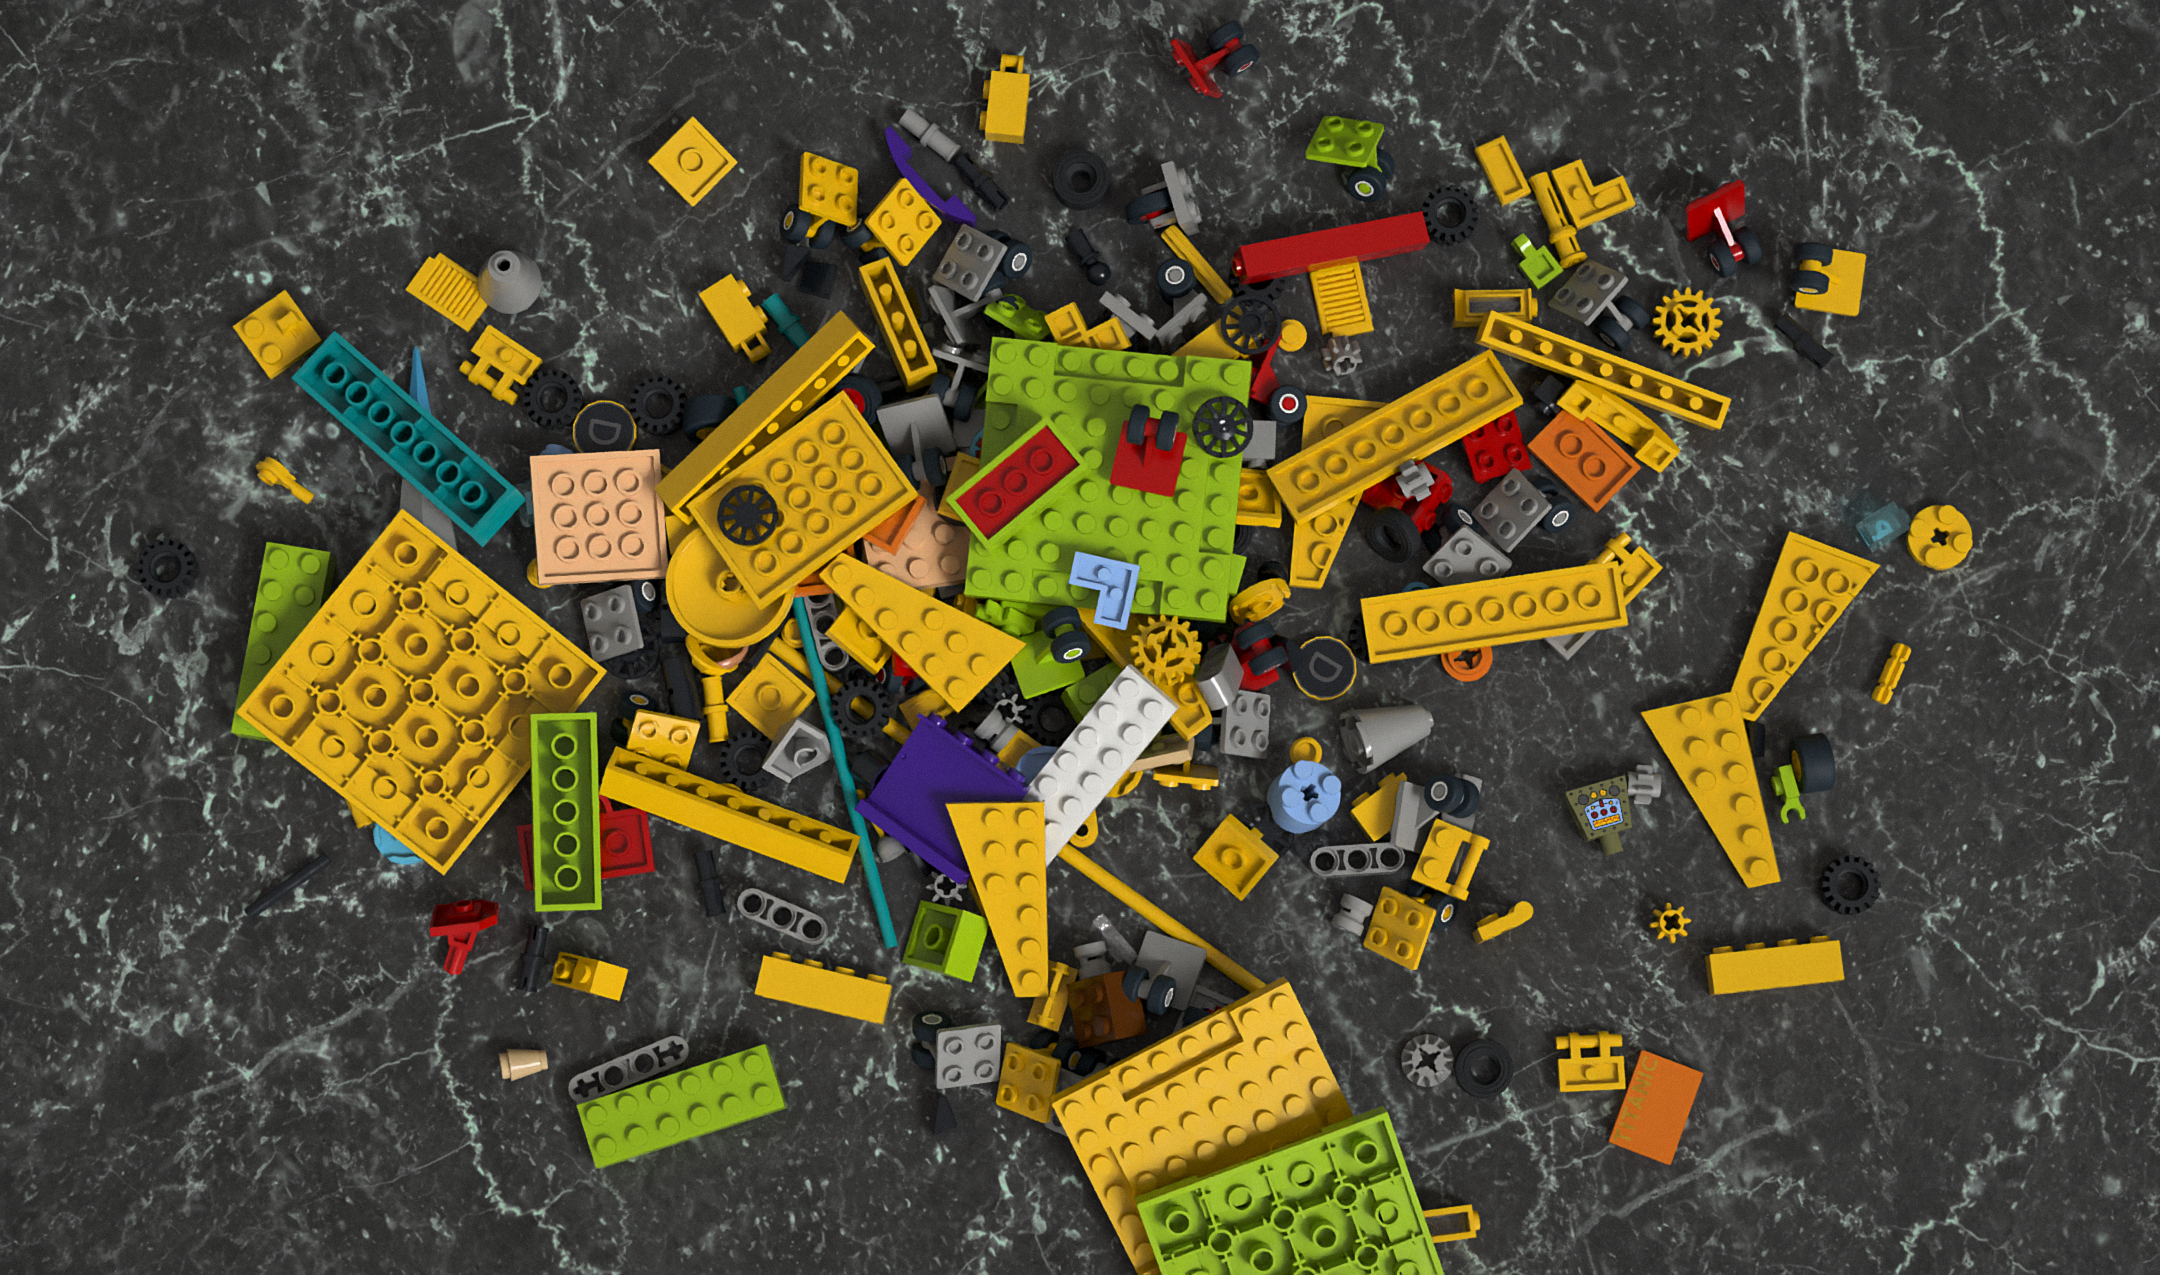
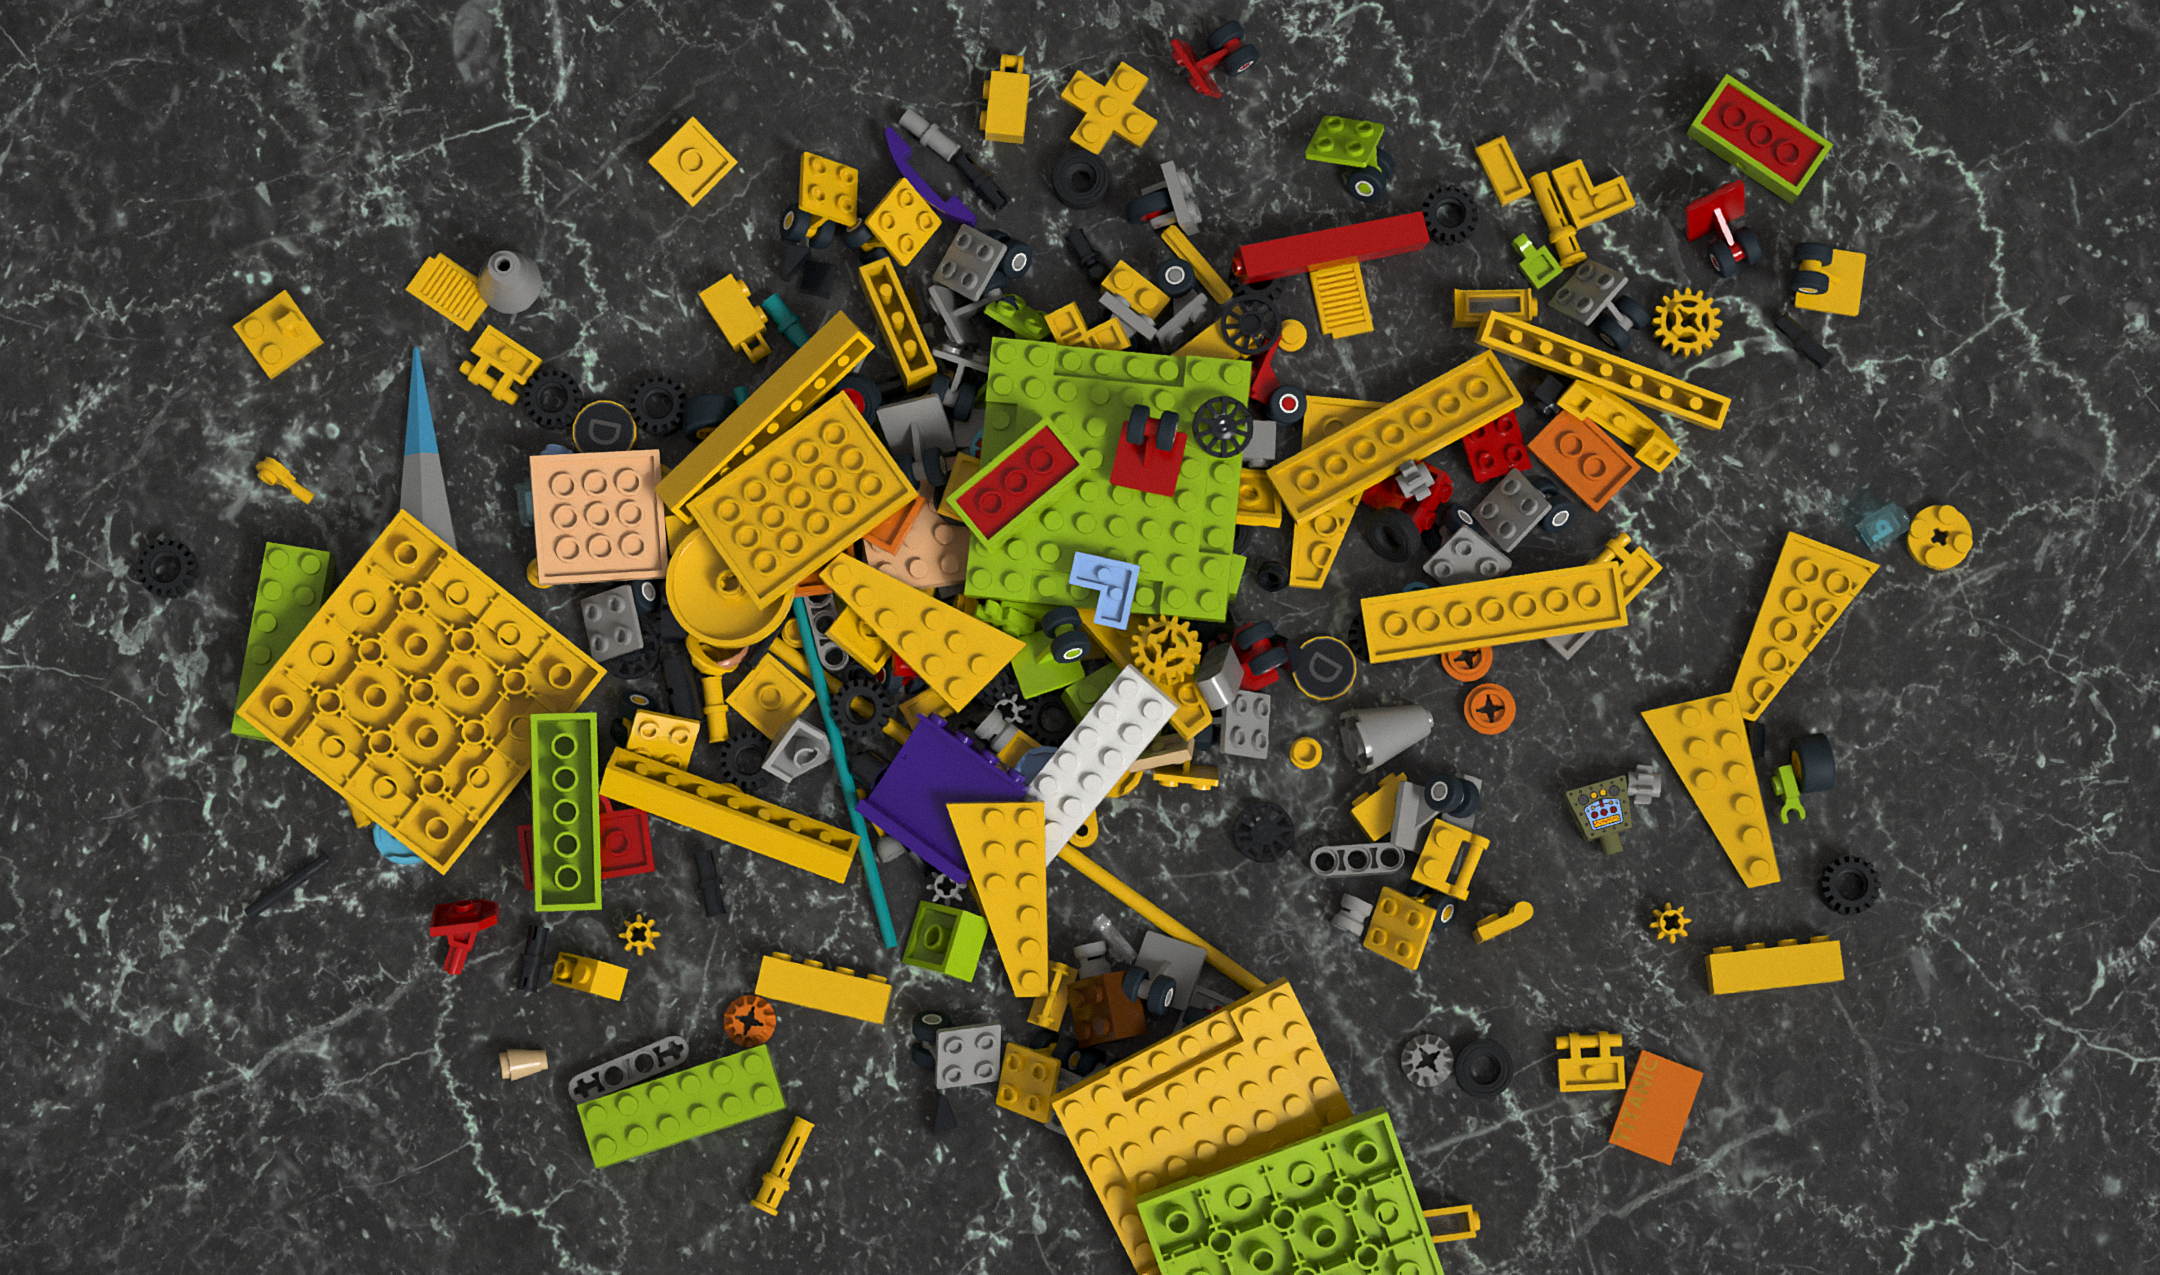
teal brick [291,331,526,547] -> none
black wheel [717,485,779,546] -> none
light grey beam [737,888,828,945] -> none
yellow hinge [1192,813,1280,901] -> none
yellow plate [1228,578,1291,624] -> none
light blue brick [1267,760,1341,833] -> none
light grey gear [1321,335,1362,376] -> none
yellow axle [1872,643,1911,705] -> none
none -> yellow gear [619,914,661,956]
none -> orange gear [724,995,776,1048]
none -> yellow pin [750,1116,814,1216]
none -> yellow plate [1061,61,1158,155]
none -> yellow brick [1100,260,1171,324]
none -> orange gear [1464,683,1516,735]
none -> brick [1686,74,1833,205]

